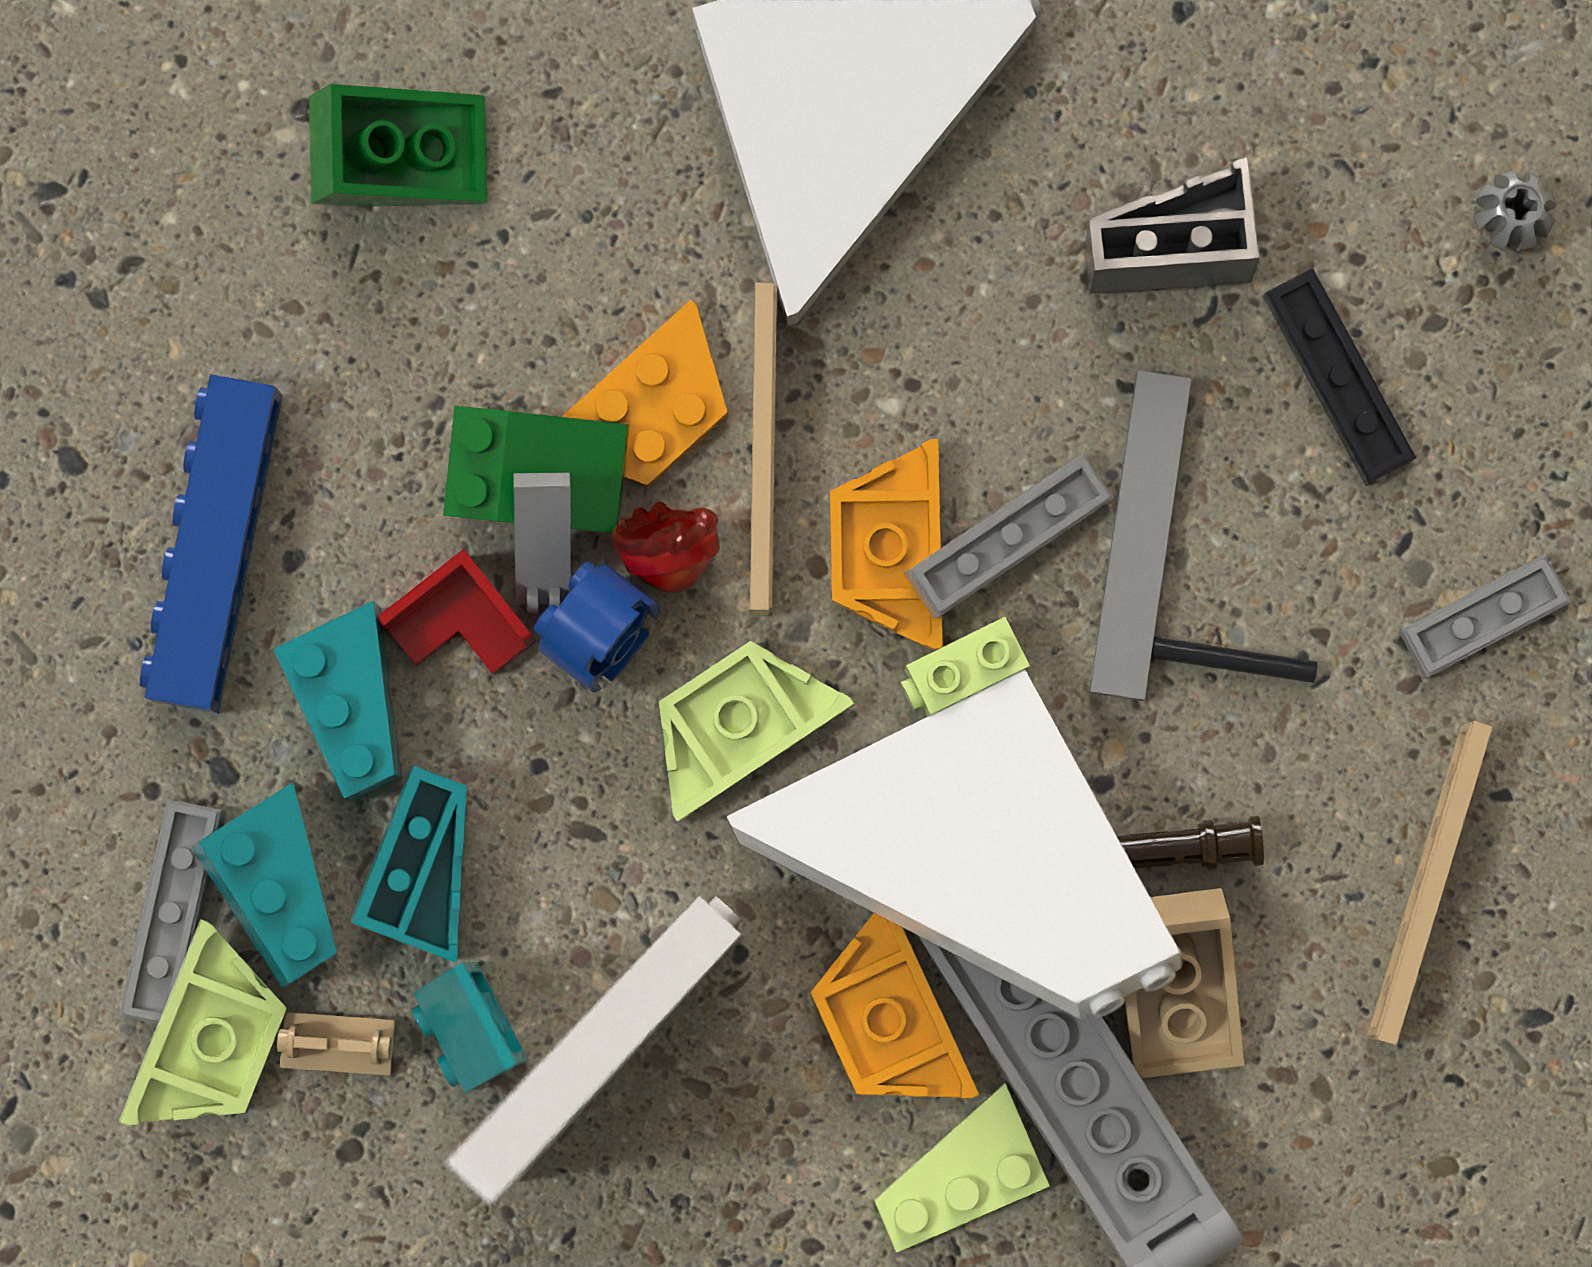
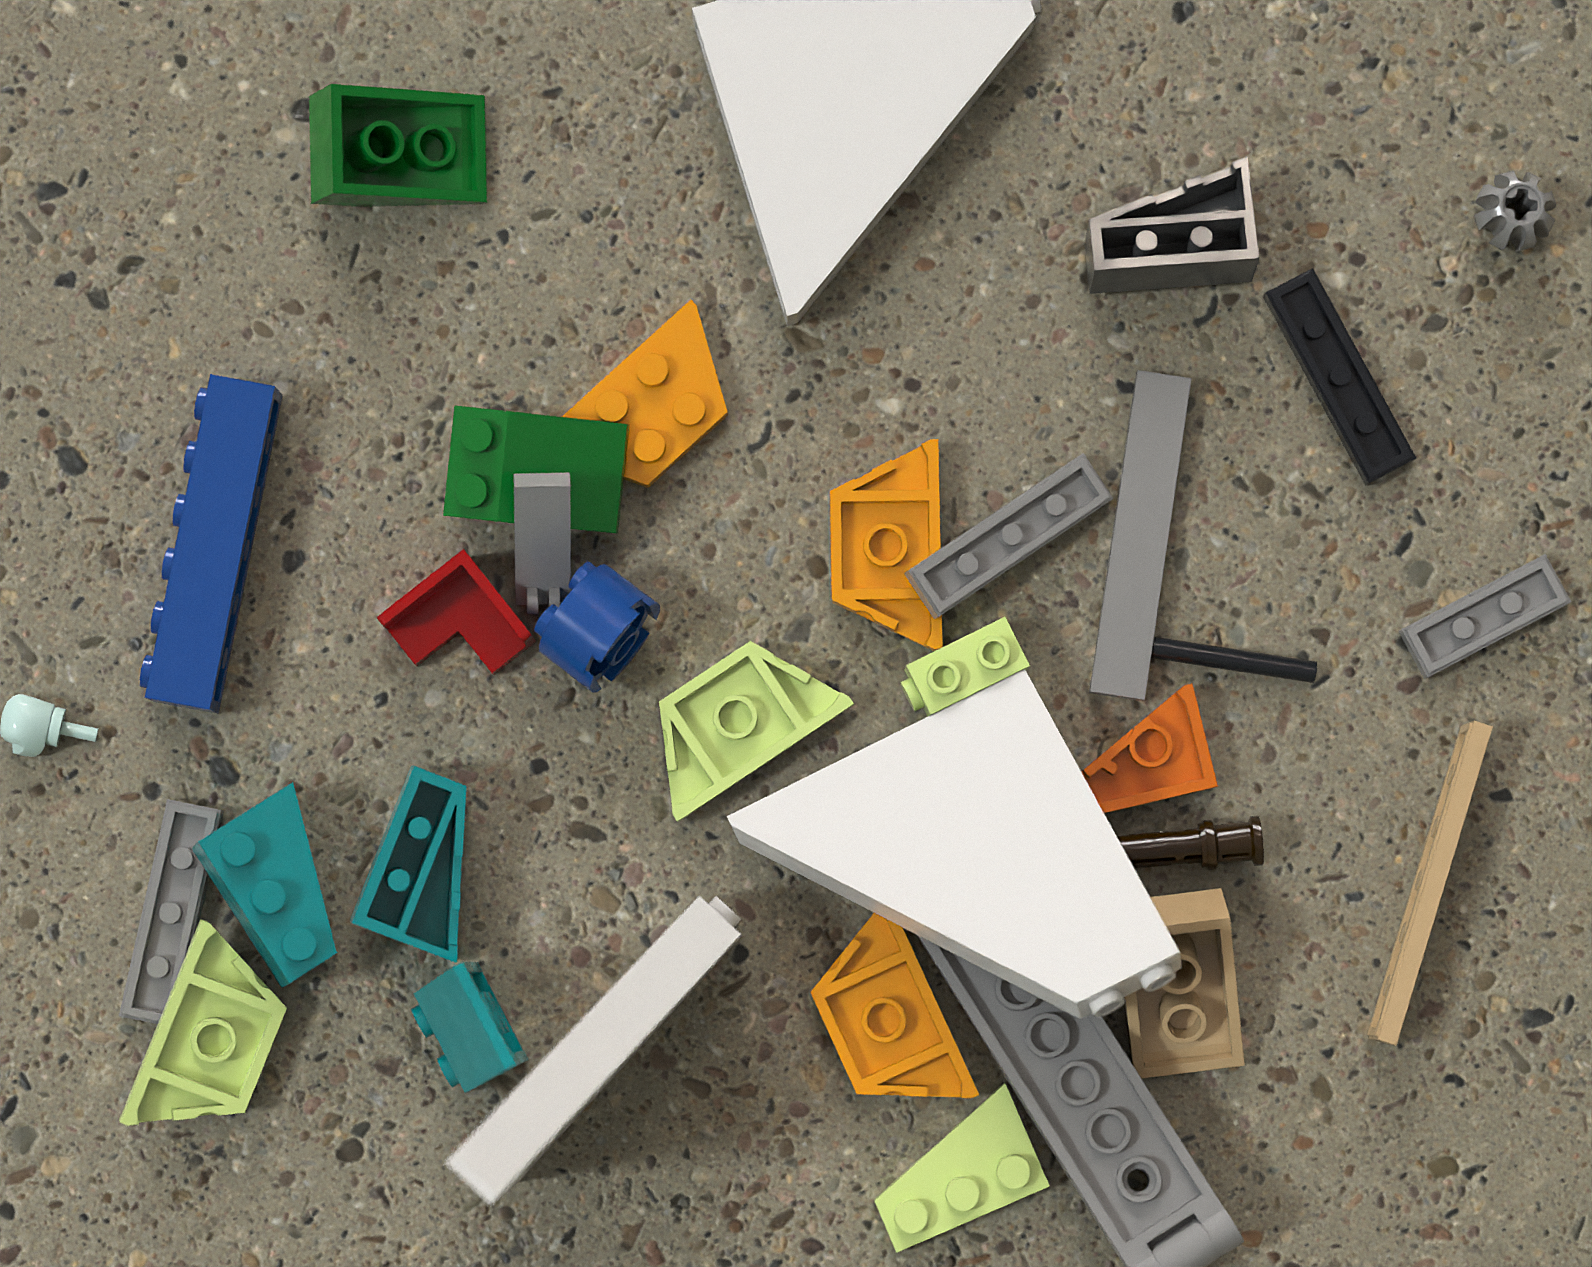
teal wedge [273,600,402,802] -> none
tan hinge [277,1012,395,1076] -> none
hair [612,501,720,593] -> none
tan tile [750,282,777,616] -> none
none -> light aqua piece [0,694,98,757]
none -> orange wing [1081,683,1218,814]

